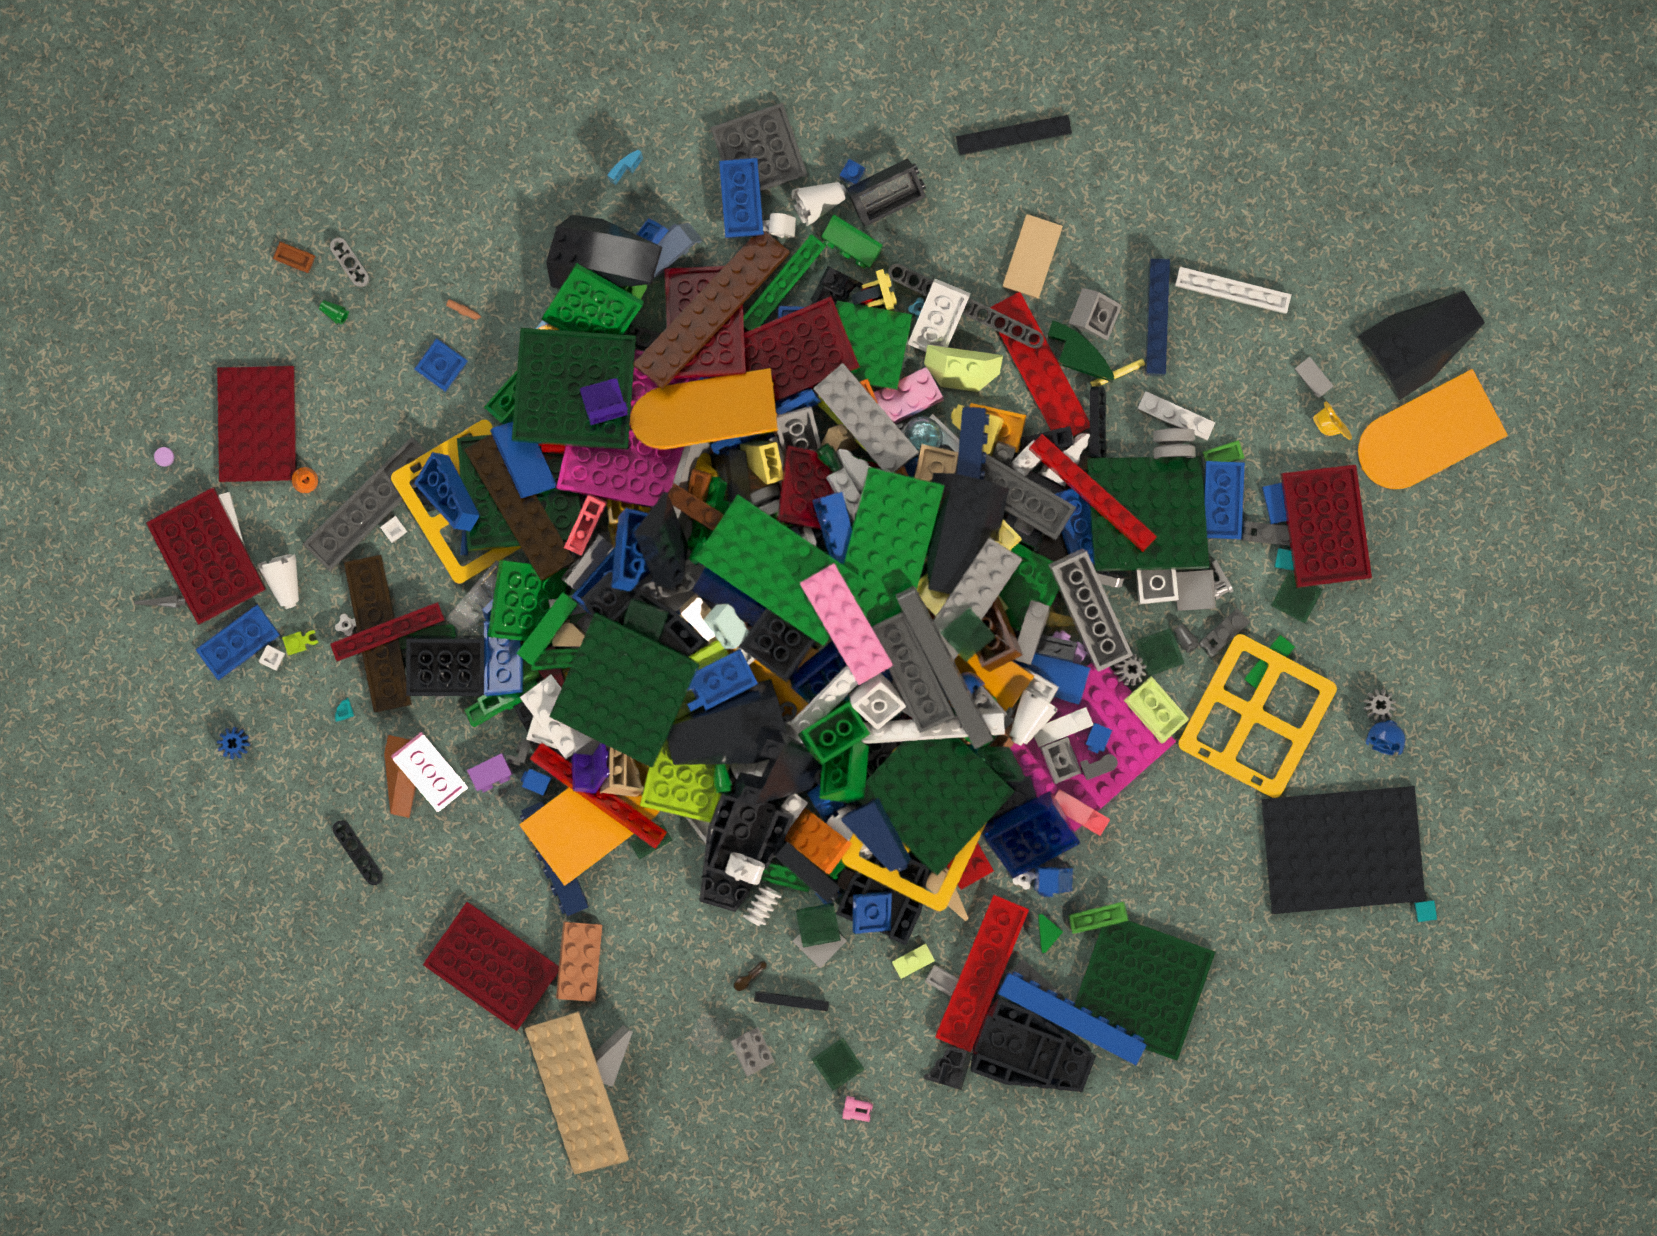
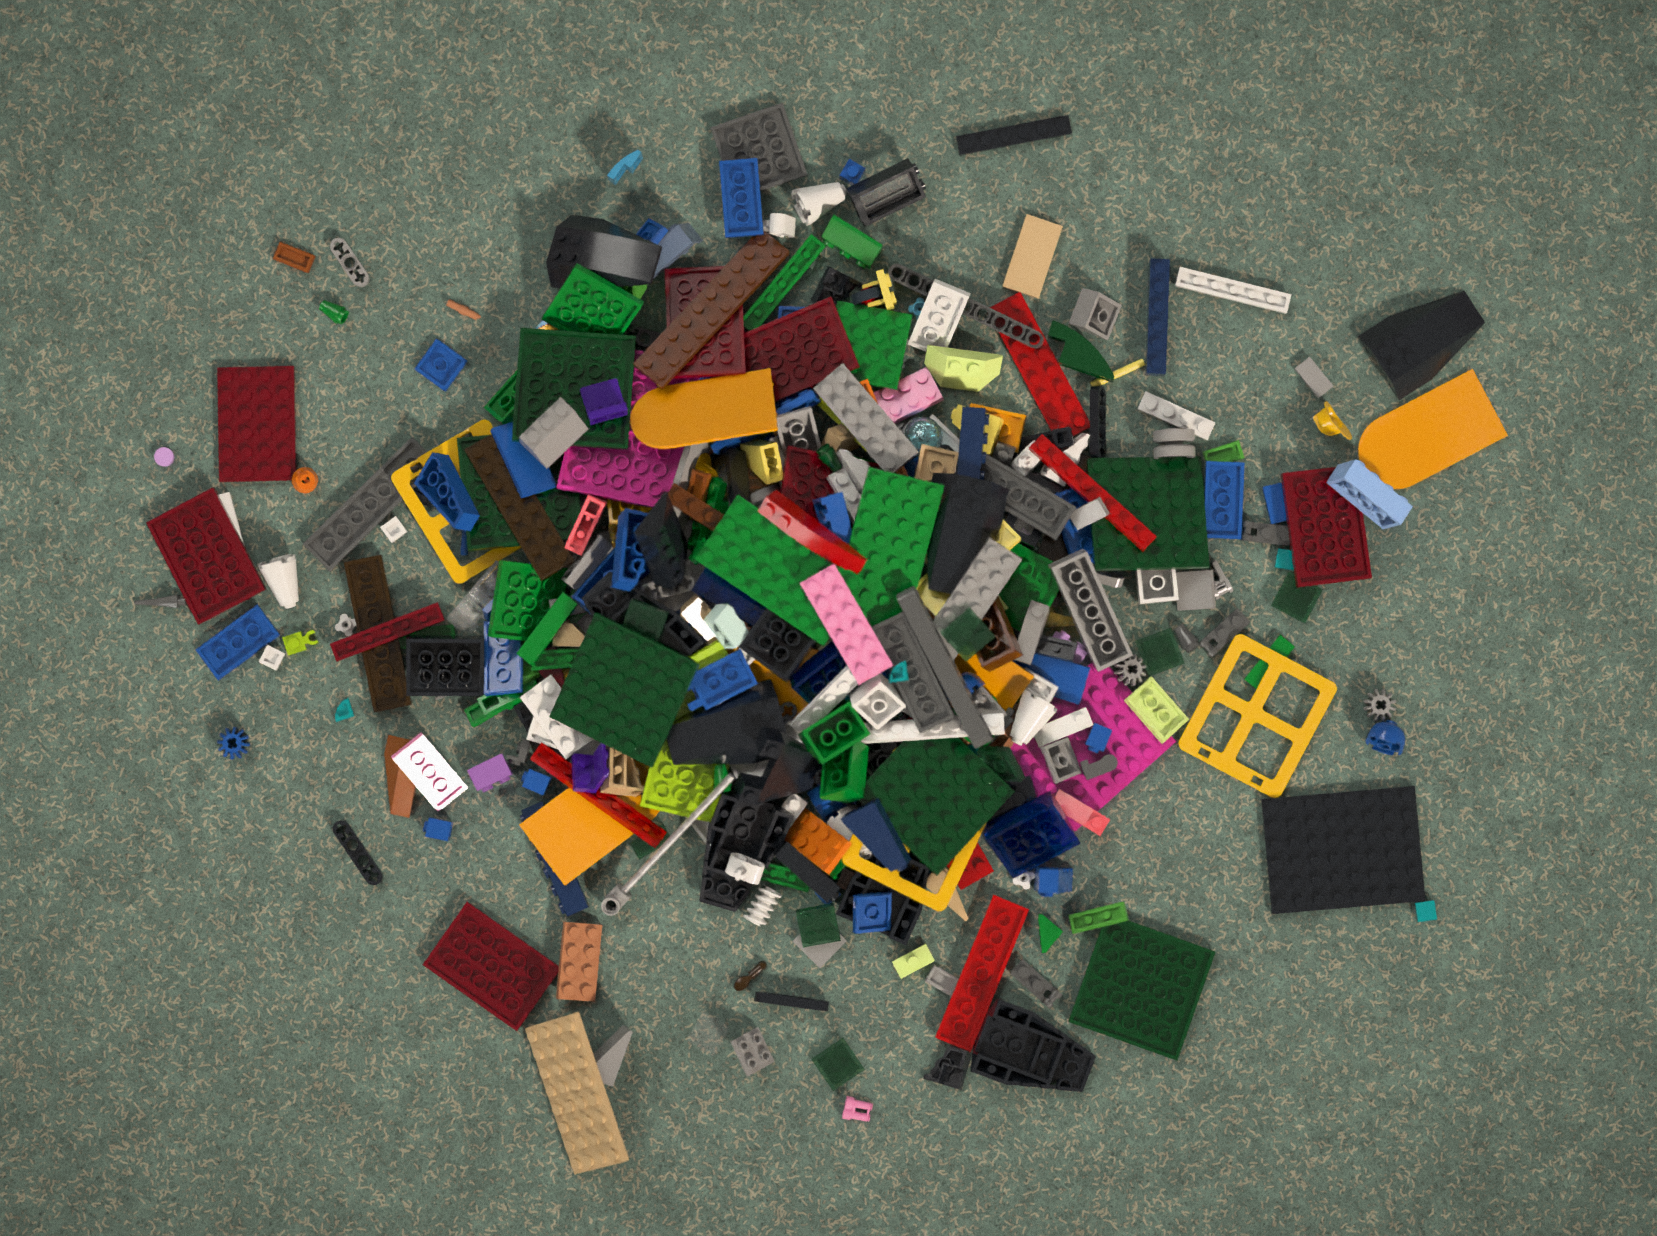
blue brick [998,971,1146,1065] -> none
none -> blue brick [423,817,453,841]
none -> light grey slope [519,397,588,469]
none -> flat silver piece [601,773,735,916]
none -> red slope [758,489,868,575]
none -> teal tile [889,661,909,683]
none -> light grey tile [1070,497,1110,530]
none -> light blue brick [1326,459,1413,529]

